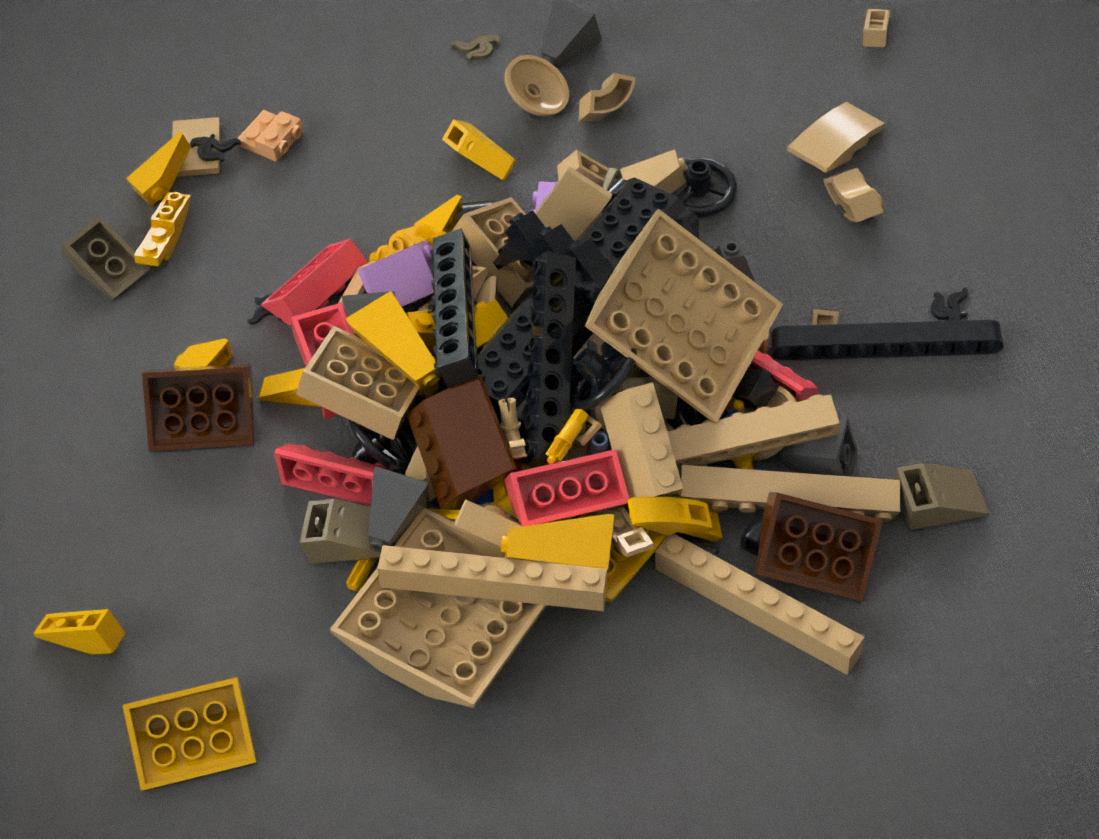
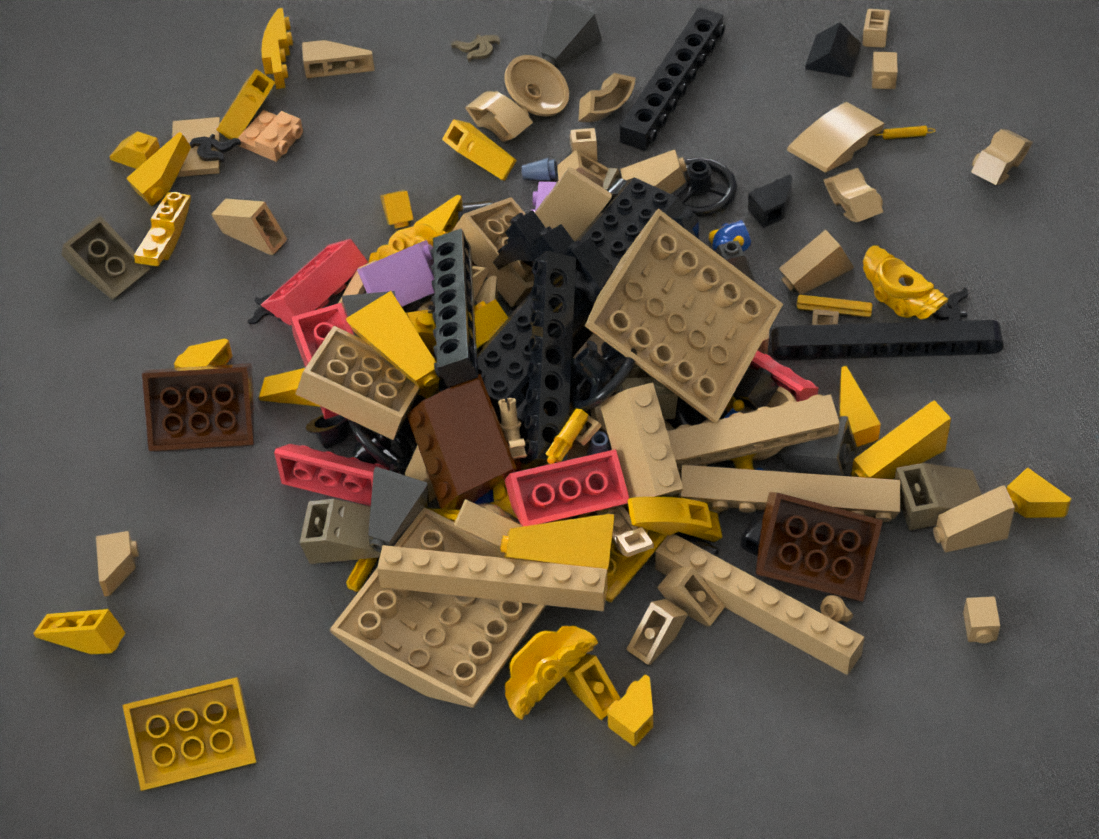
none -> tan slope [96,531,139,596]
none -> yellow slope [109,131,160,169]
none -> tan slope [211,199,287,255]
none -> yellow slope [216,69,275,140]
none -> yellow slope [261,8,293,89]
none -> tan slope [302,40,375,78]
none -> black piece [305,414,351,448]
none -> yellow slope [380,190,414,228]
none -> tan brick [465,91,533,142]
none -> yellow piece [505,625,598,720]
none -> sand blue cone [522,157,558,181]
none -> yellow slope [564,654,621,720]
none -> tan brick [570,128,597,161]
none -> yellow slope [607,674,653,747]
none -> black brick [620,7,725,151]
none -> tan slope [626,599,688,665]
none -> tan slope [657,566,725,626]
none -> blue piece [708,220,751,251]
none -> black slope [748,174,793,228]
none -> tan slope [779,230,854,295]
none -> yellow axle [797,295,873,318]
none -> black slope [805,22,861,77]
none -> tan plate [820,595,853,623]
none -> yellow slope [839,366,881,447]
none -> yellow slope [851,400,951,480]
none -> yellow piece [863,246,949,319]
none -> tan brick [872,52,898,89]
none -> yellow piece [874,125,936,140]
none -> tan slope [933,485,1015,552]
none -> tan brick [963,597,1000,643]
none -> tan brick [971,129,1033,185]
none -> yellow slope [1006,467,1071,518]

